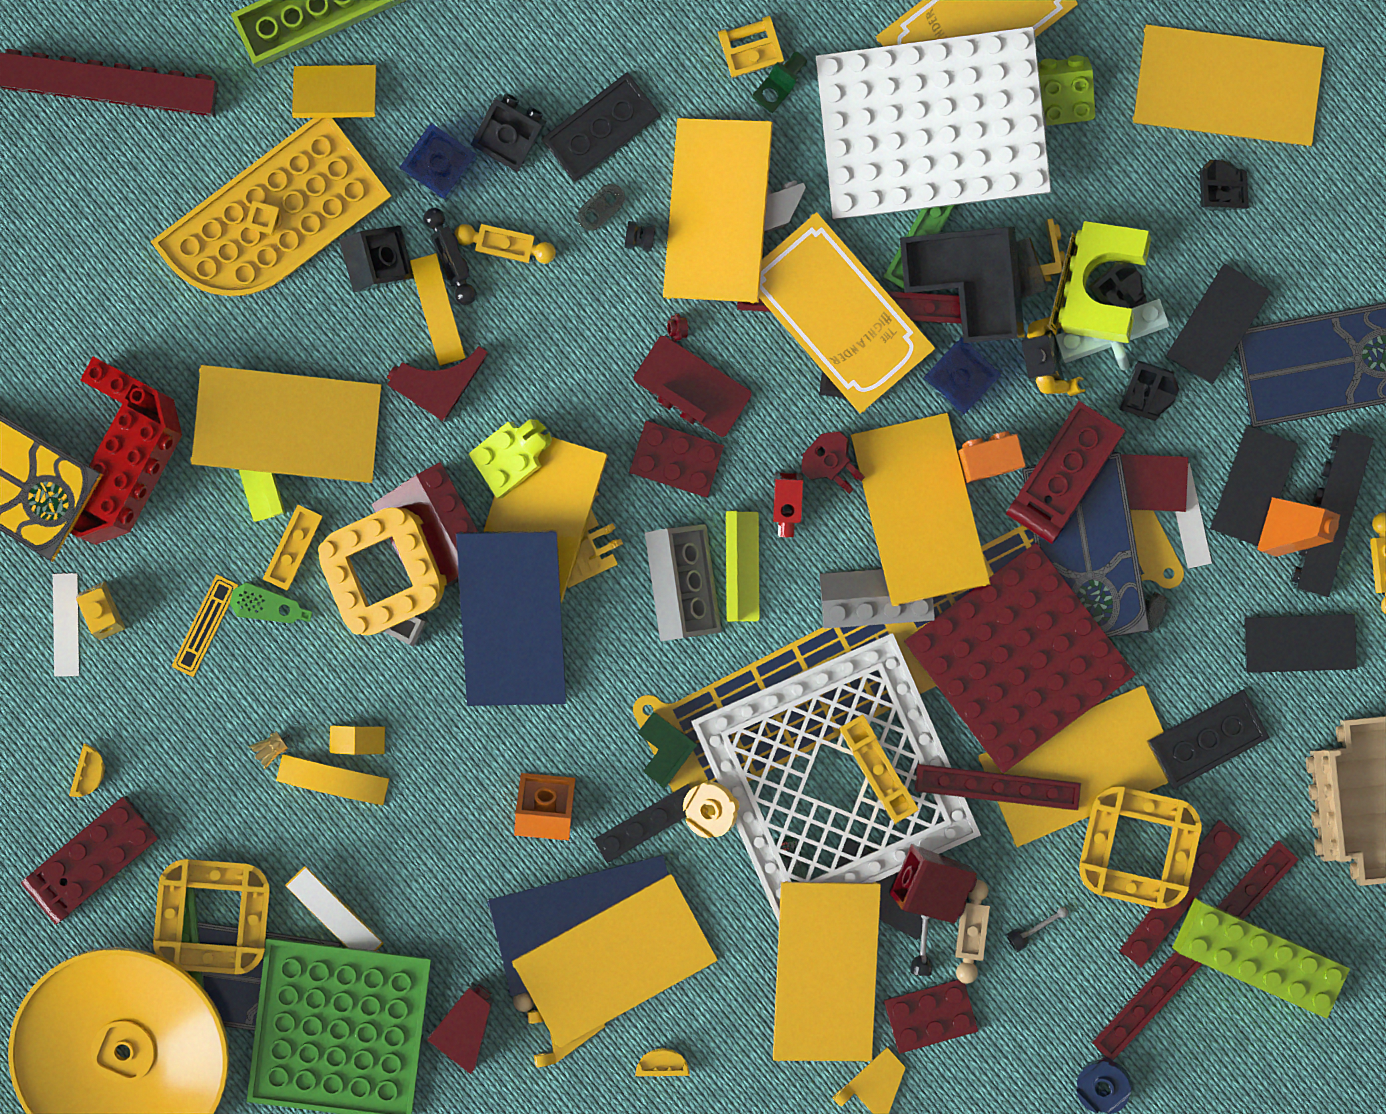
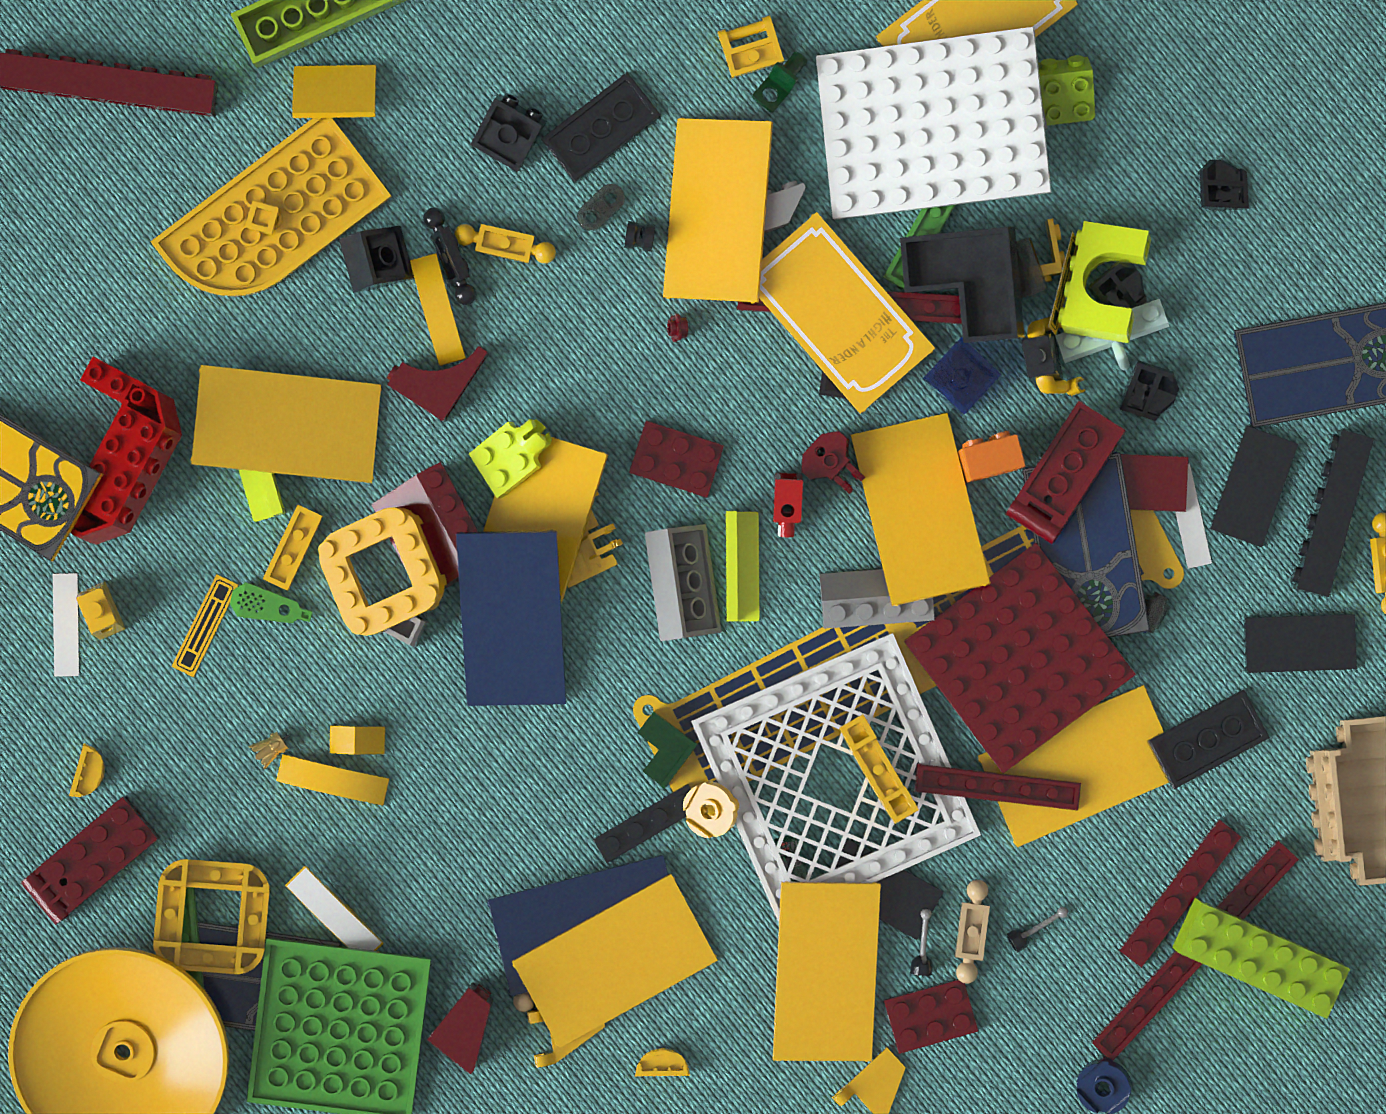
clear blue brick [399,123,478,202] -> none
orange slope [514,773,575,841] -> none
dark red bracket [634,336,751,437] -> none
dark red slope [890,844,977,924] -> none
yellow plate [1079,787,1202,909] -> none
yellow piece [1132,24,1325,146] -> none
black tile [1166,263,1271,385] -> none
orange slope [1257,497,1340,557] -> none

